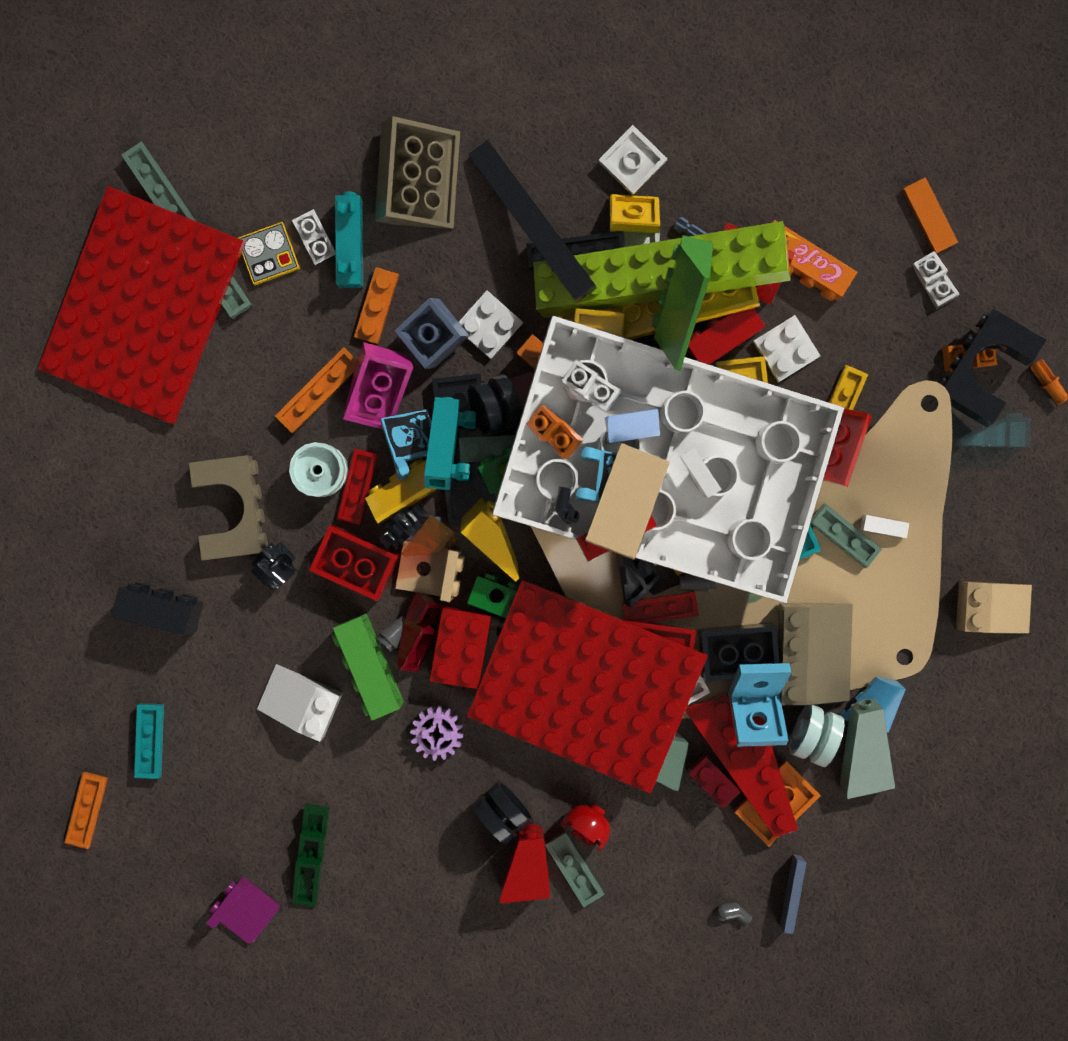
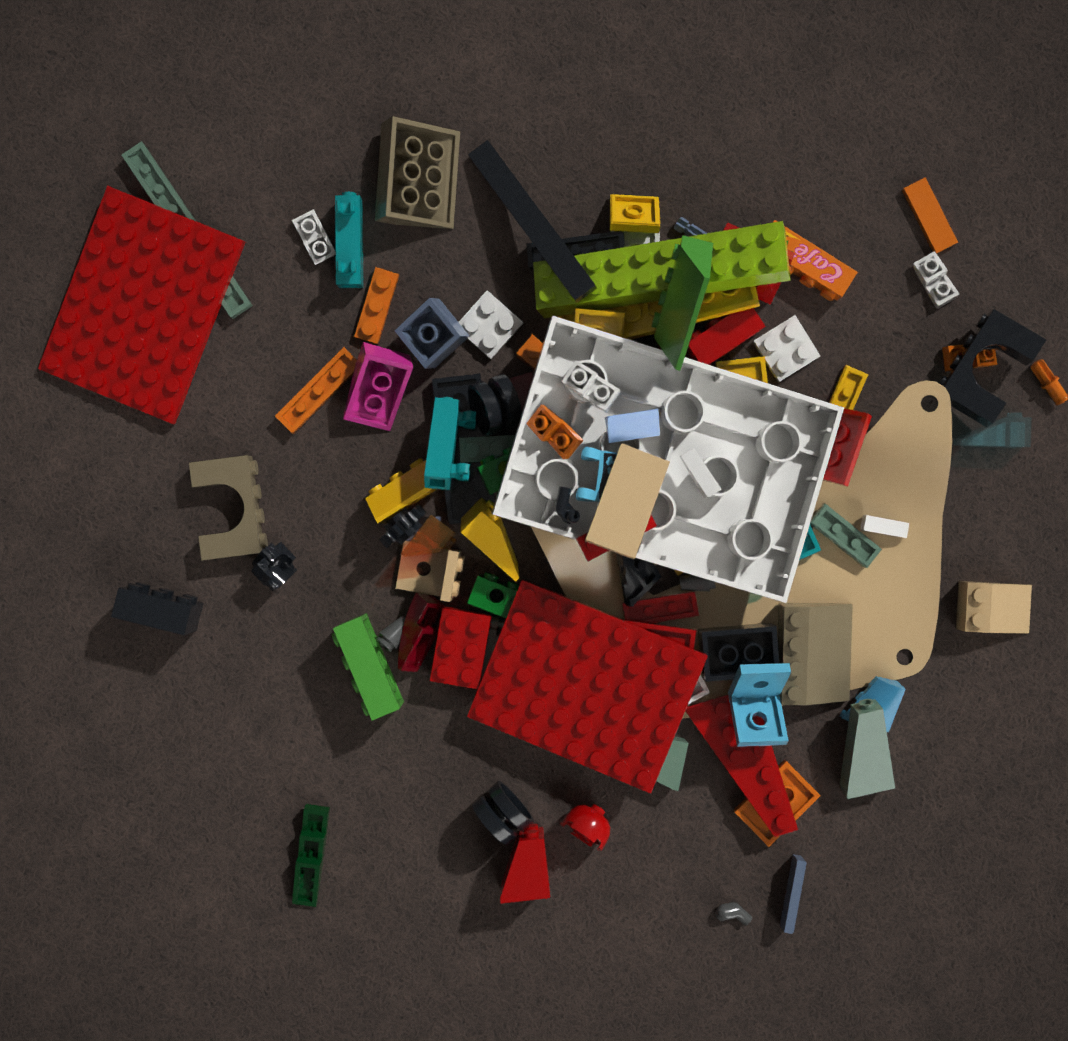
orange tile [64,772,108,849] -> none
teal plate [134,703,164,779] -> none
magenta bracket [206,876,279,944] -> none
tile [238,222,300,285] -> none
white slope [257,664,343,742] -> none
light aqua wheel [289,442,349,497] -> none
red brick [309,525,400,601] -> none
red tile [337,448,378,525] -> none
flag [380,409,432,480] -> none
lavender gear [410,706,464,761] -> none
sand green plate [545,830,604,907] -> none
white plate [598,125,667,195] -> none
dark red brick [685,752,740,809] -> none
light aqua wheel [789,705,844,767] -> none

